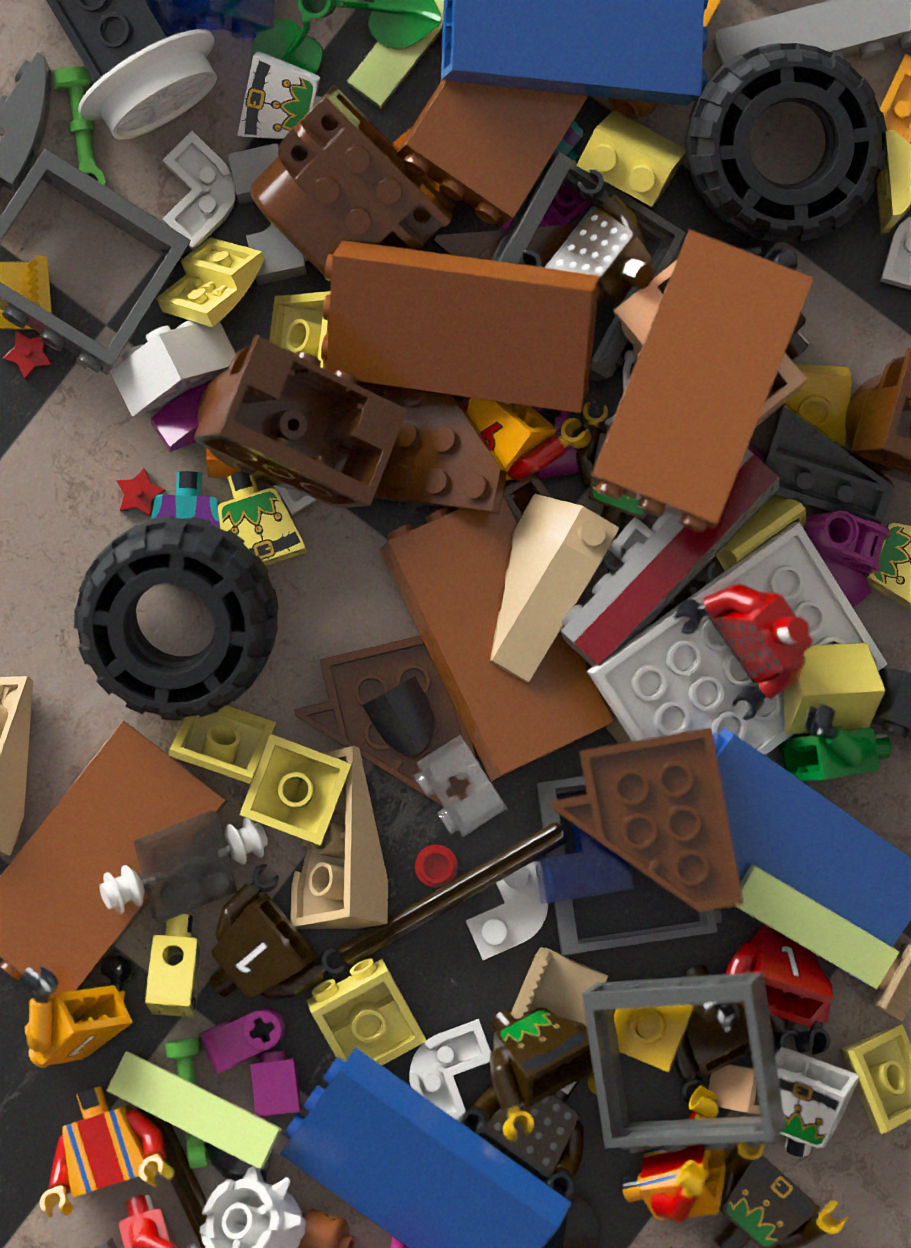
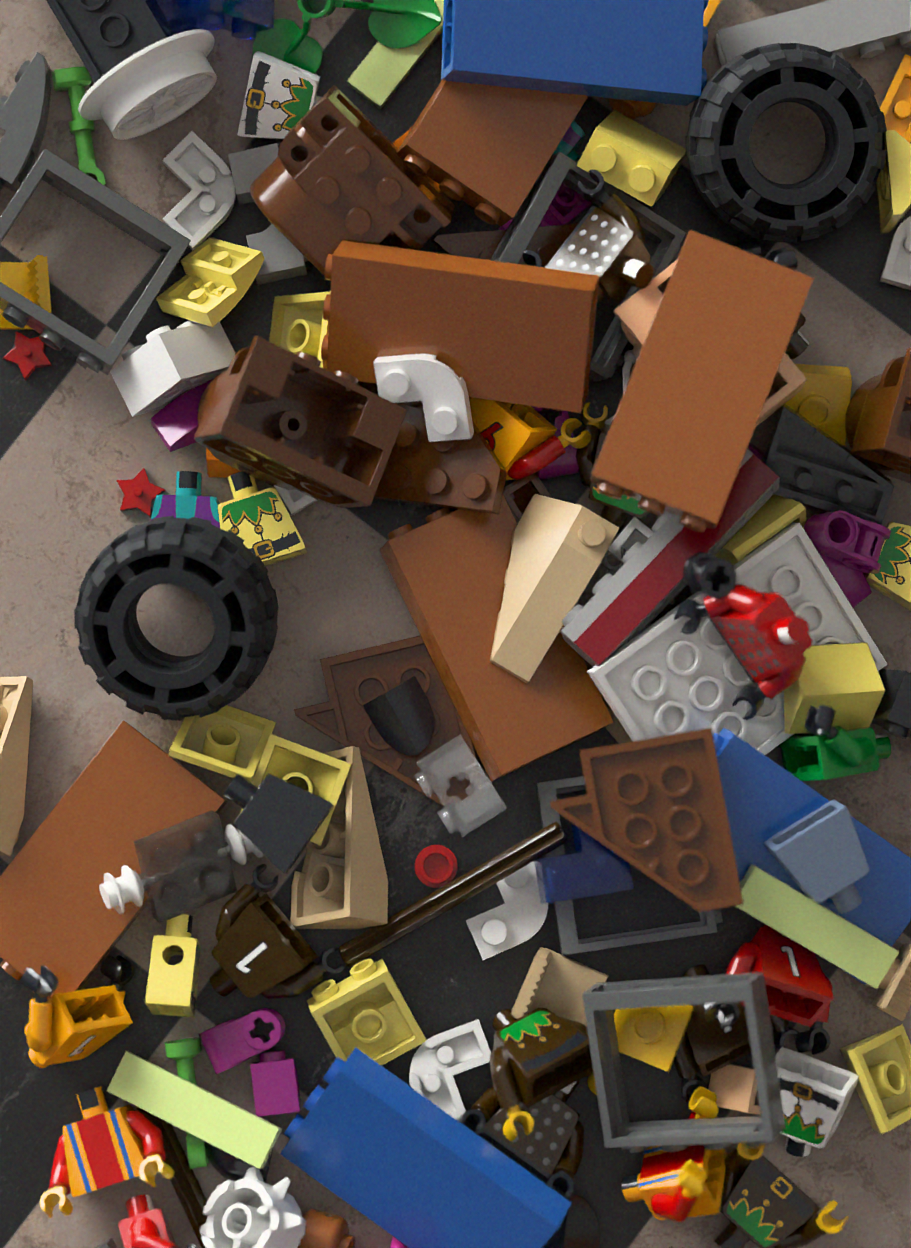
none -> black torso [223,774,334,874]
none -> white plate [373,354,474,442]
none -> black bush [683,552,737,598]
none -> sand blue torso [763,799,869,913]

